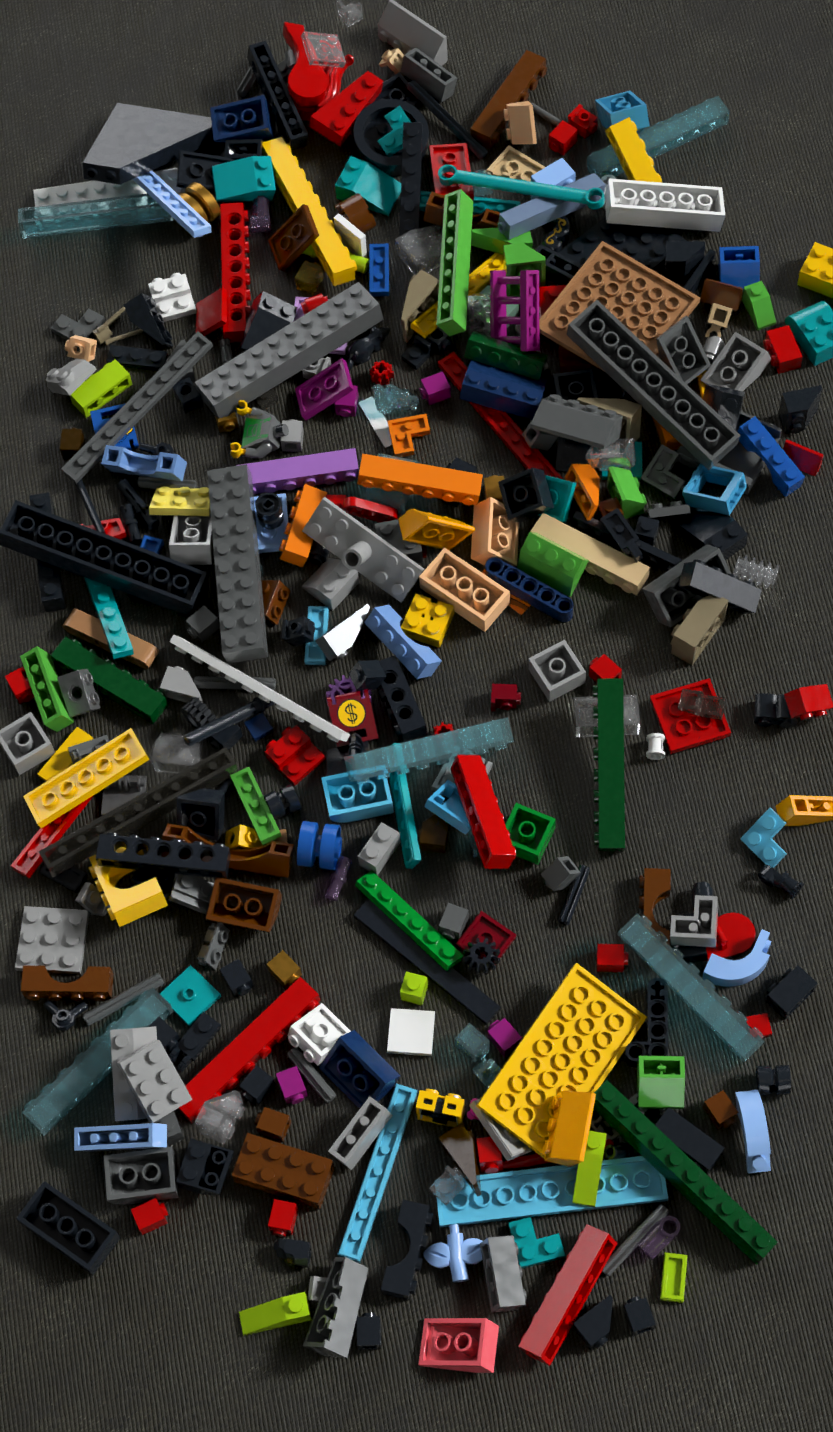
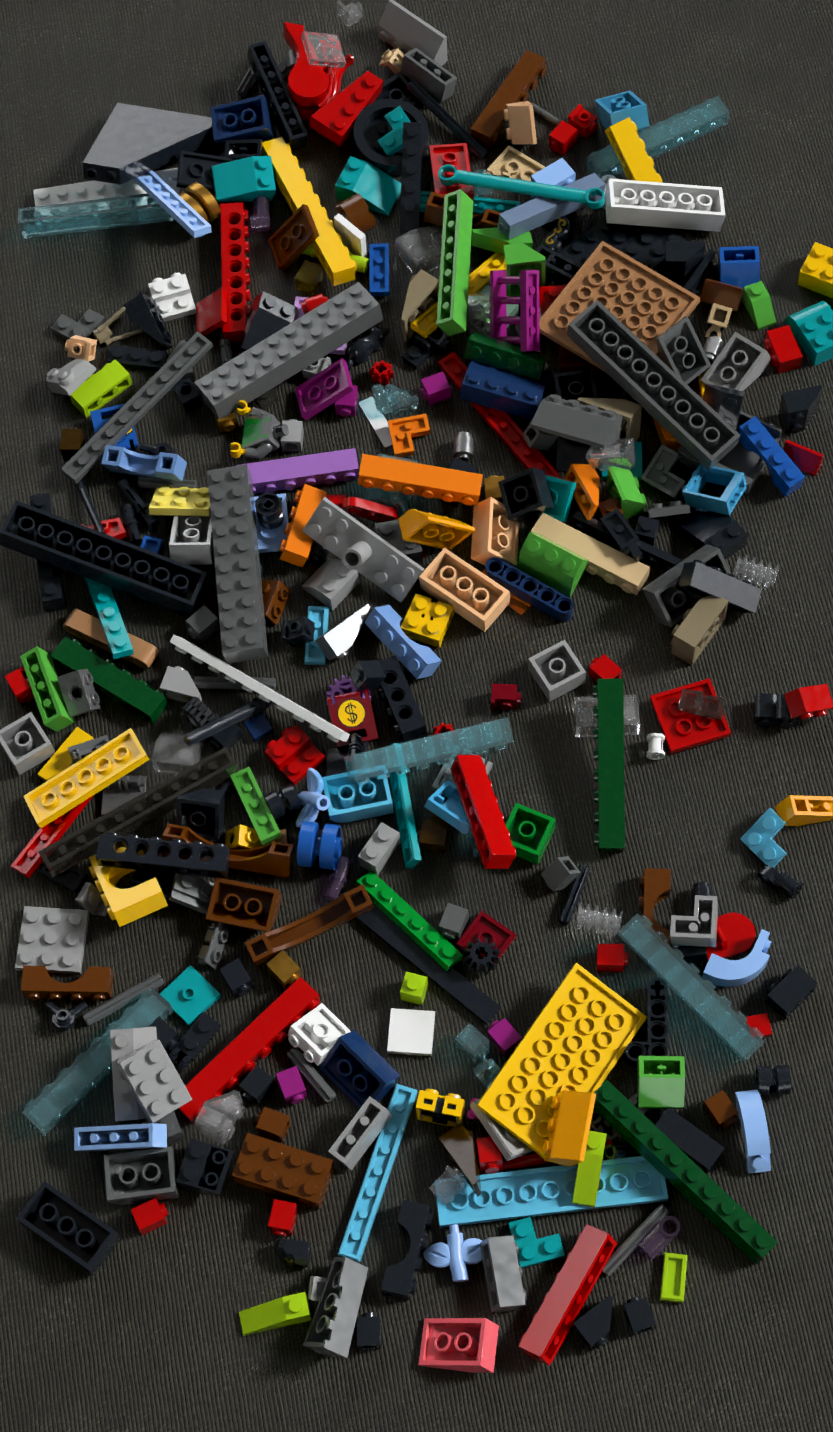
none -> reddish brown arch [245,884,374,966]
none -> light blue plant [296,768,330,828]
none -> flat silver brick [453,432,473,462]
none -> clear piece [576,902,623,937]

